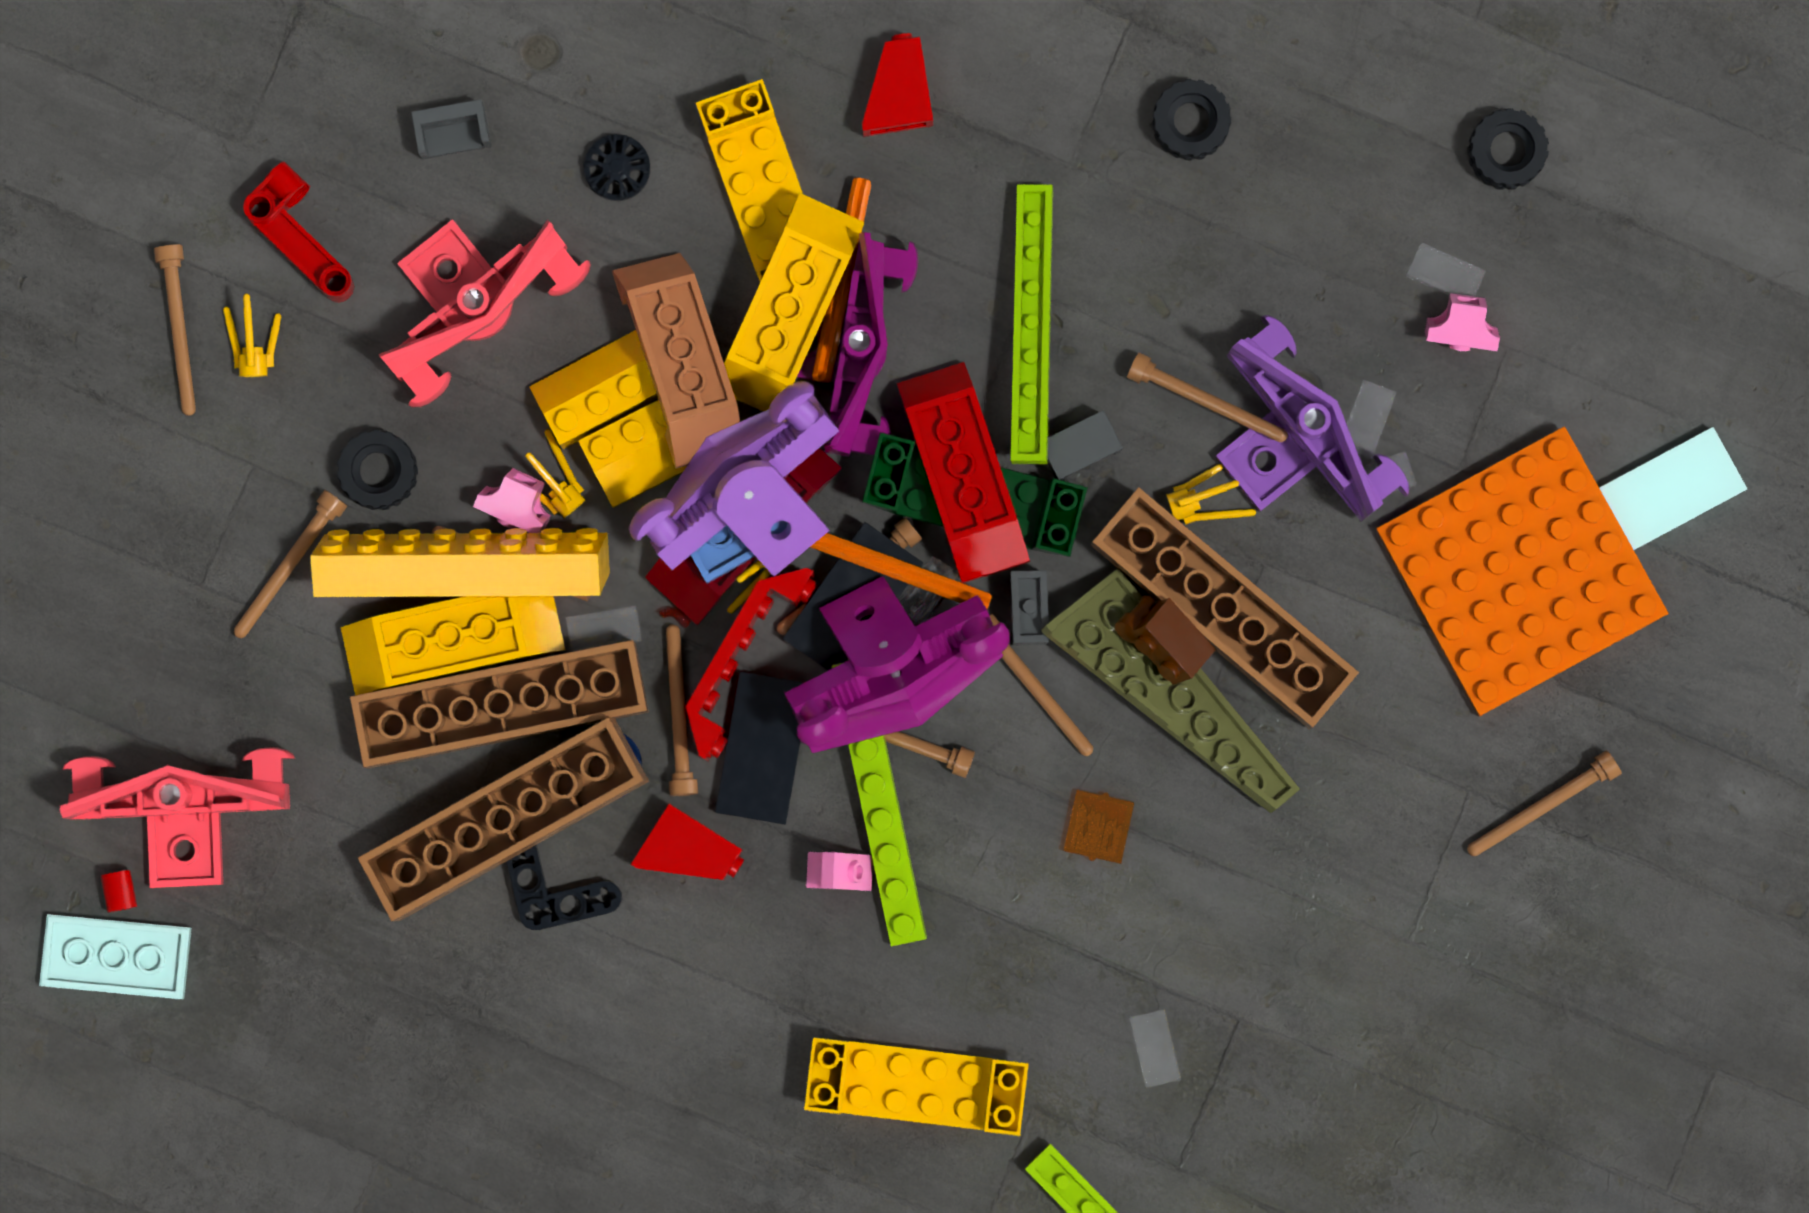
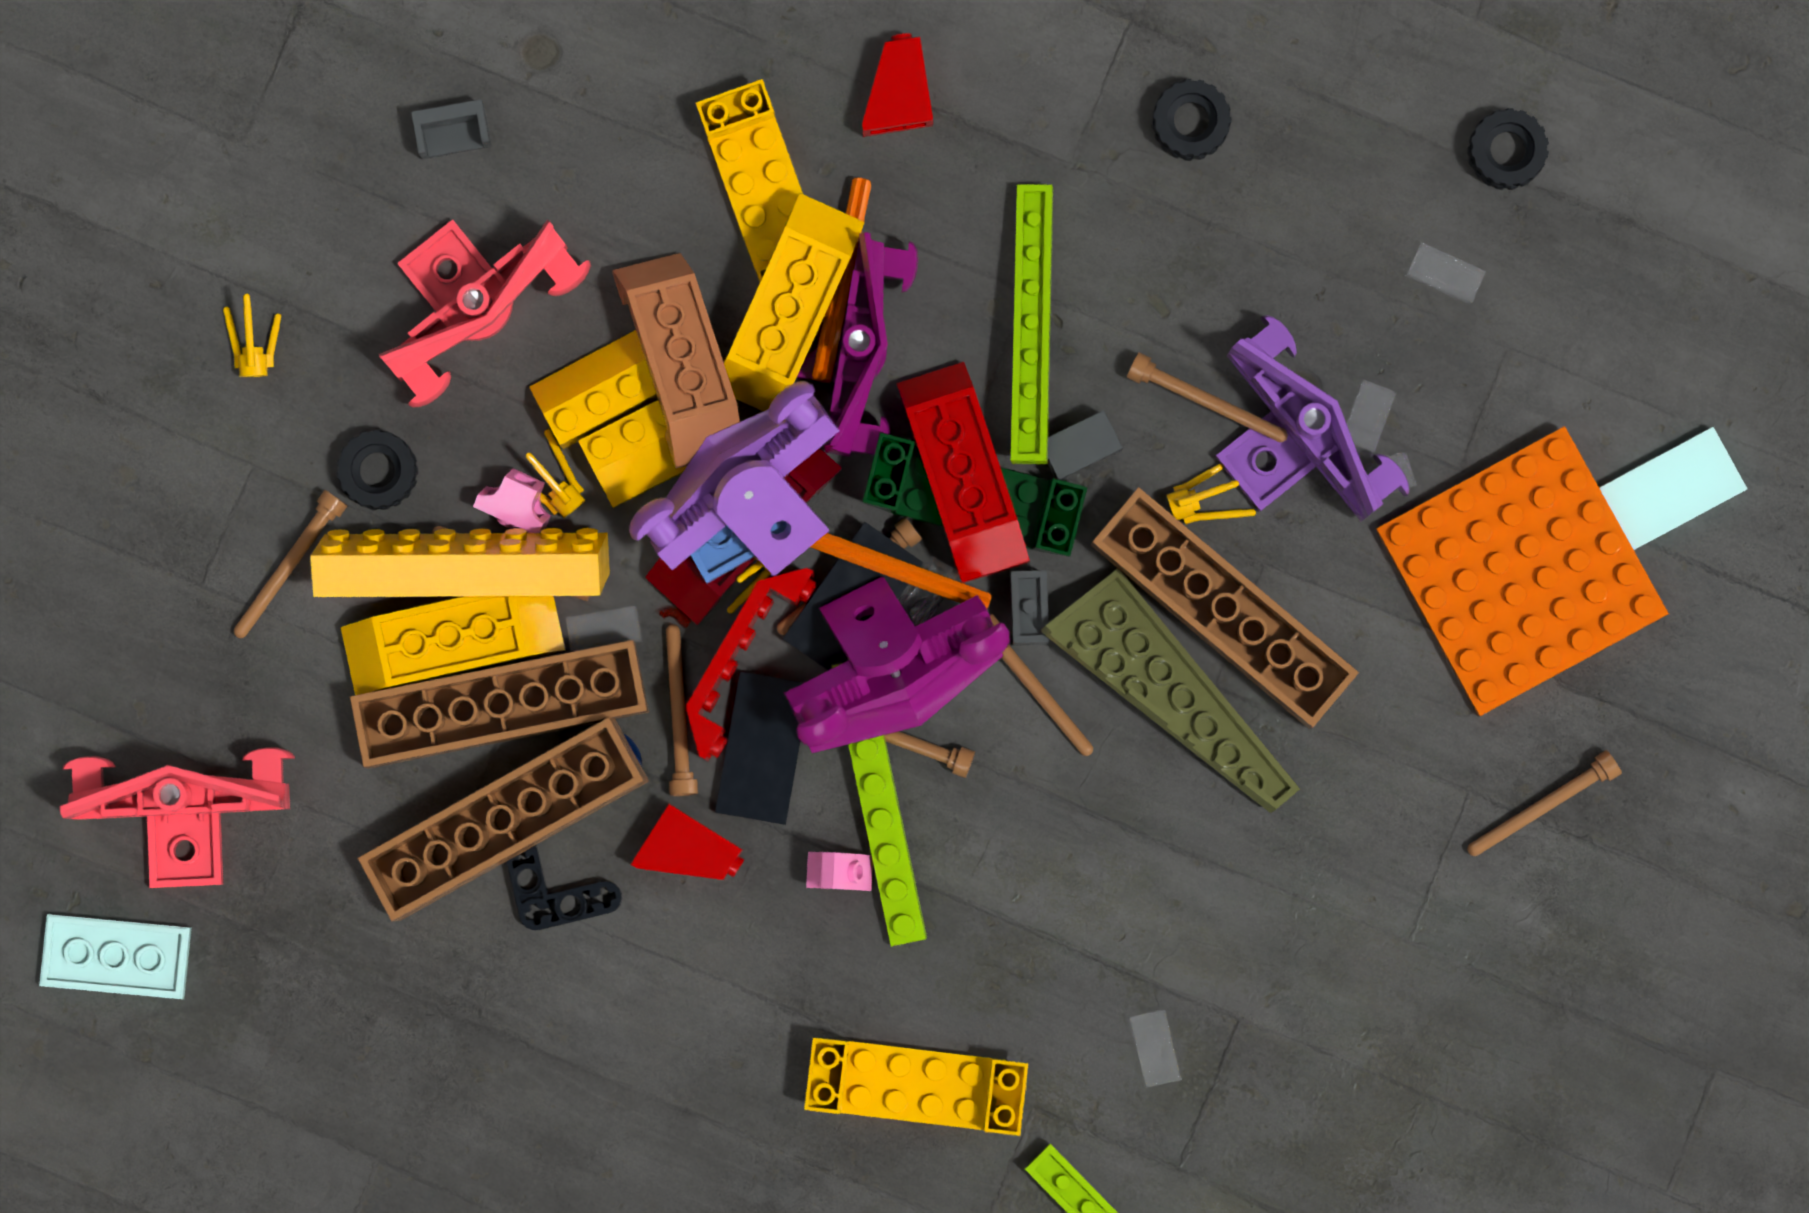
red piece [100,870,137,913] -> none
medium nougat piece [154,245,196,416] -> none
red piece [243,161,354,303] -> none
black wheel [584,134,651,201] -> none
clear orange piece [1063,790,1134,864] -> none
reddish brown hinge [1115,596,1216,685] -> none
bright pink brick [1425,293,1500,351] -> none

